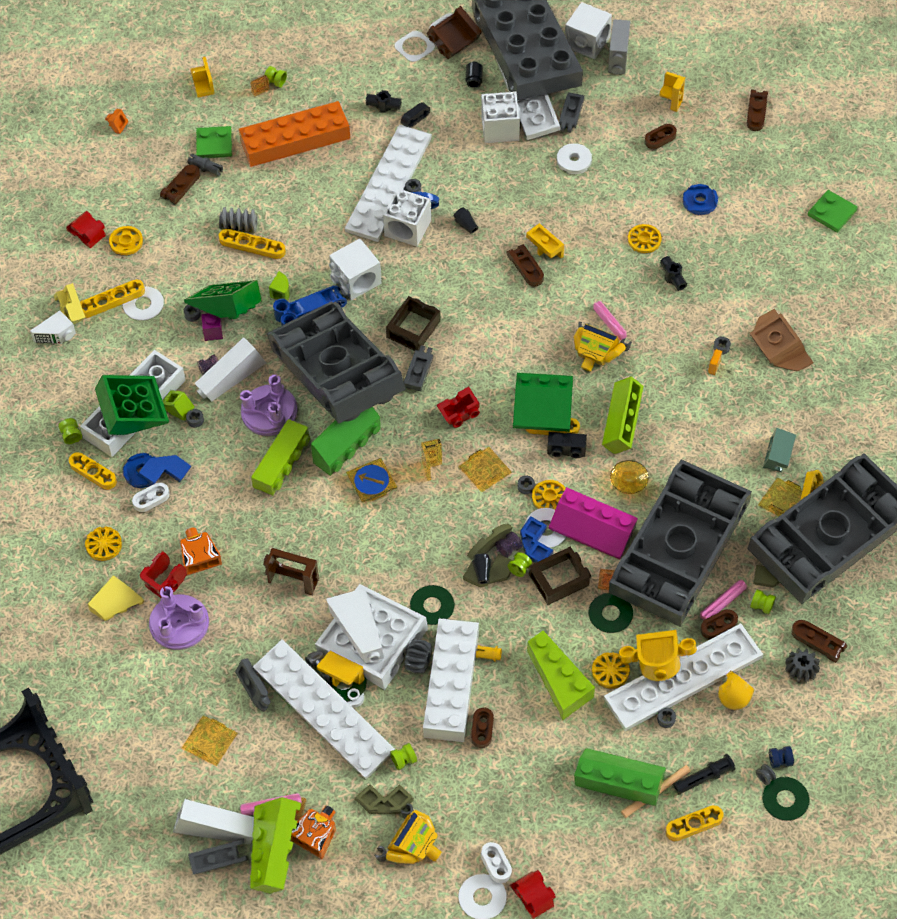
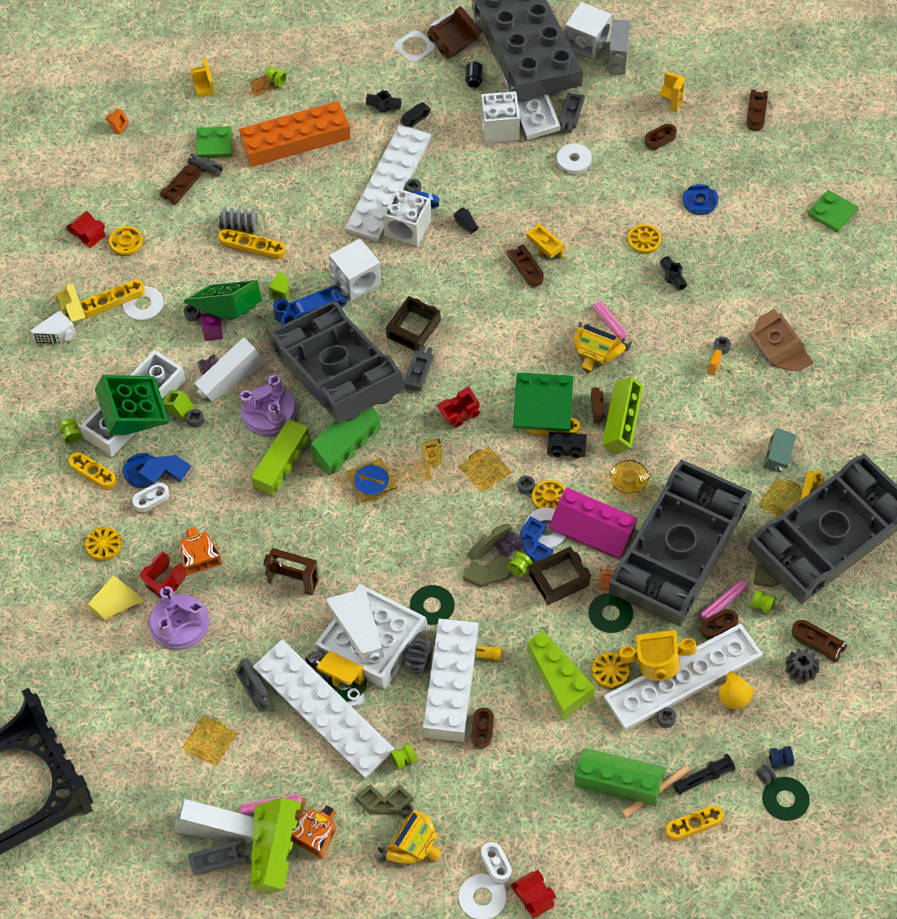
black cone [472,554,492,584] -> none
none -> reddish brown plate [591,387,605,422]

